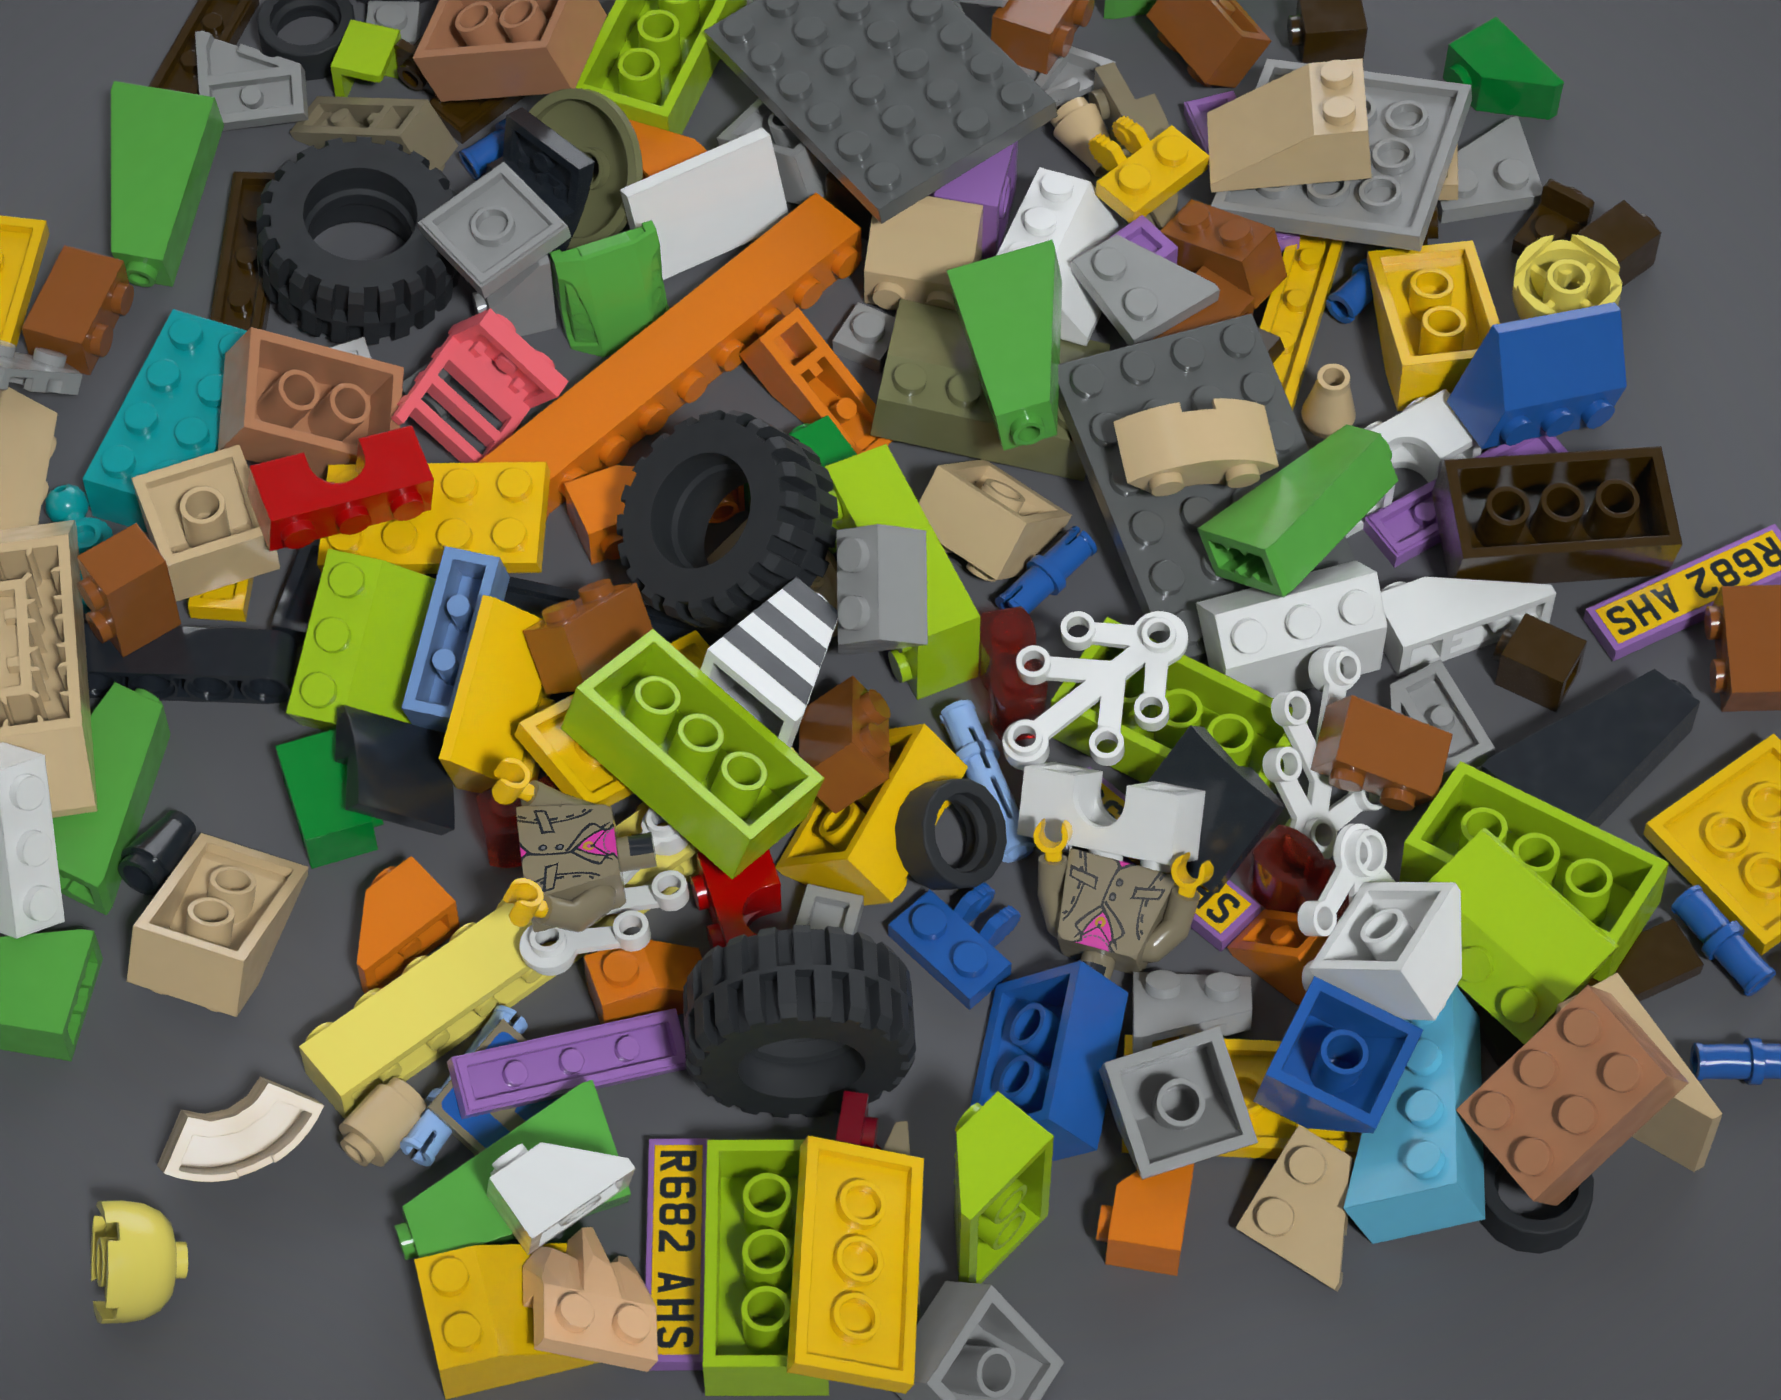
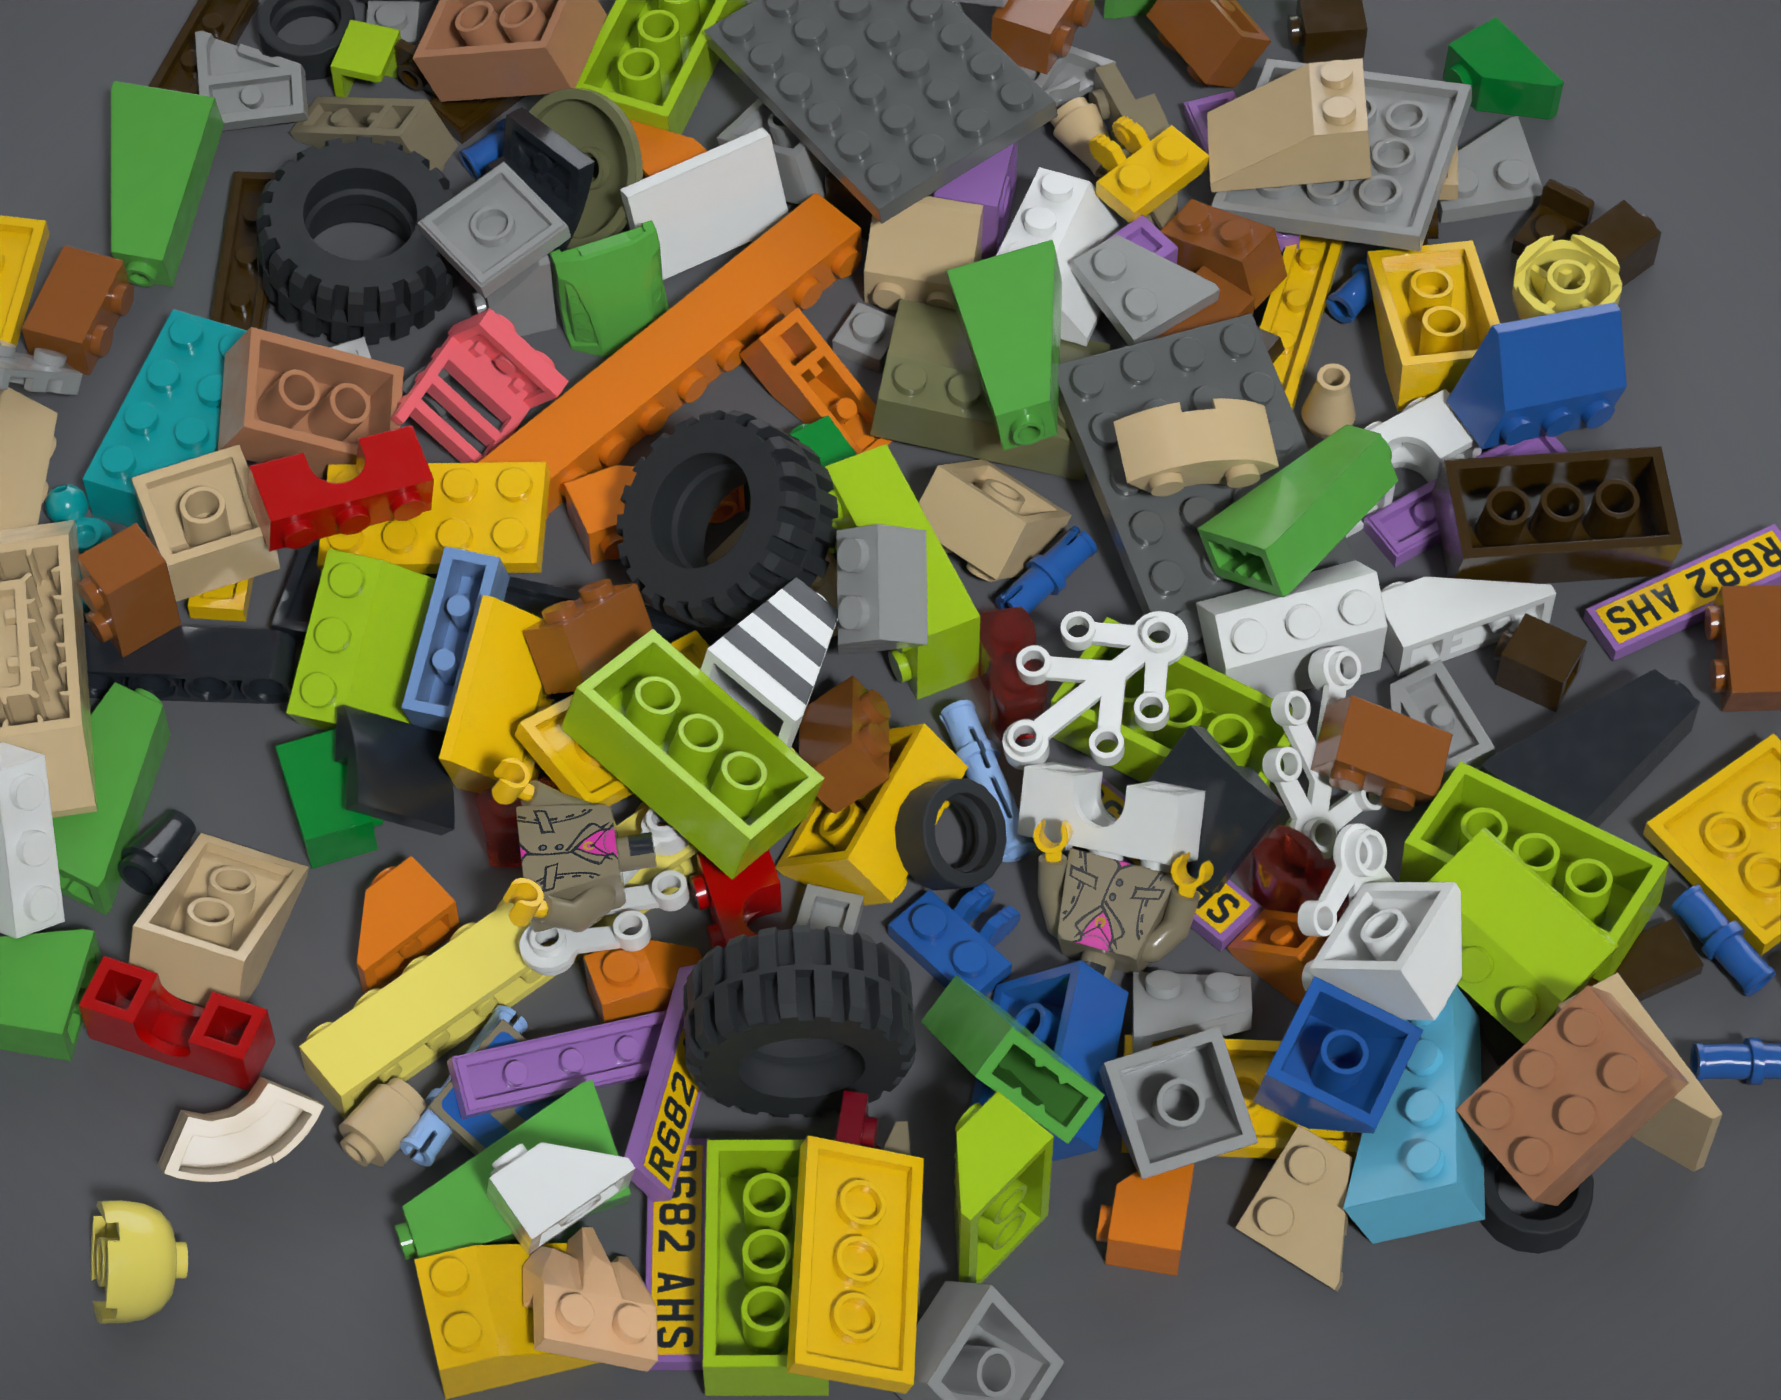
none -> red arch [78,956,276,1091]
none -> tile [624,965,702,1202]
none -> bright green slope [921,975,1105,1144]

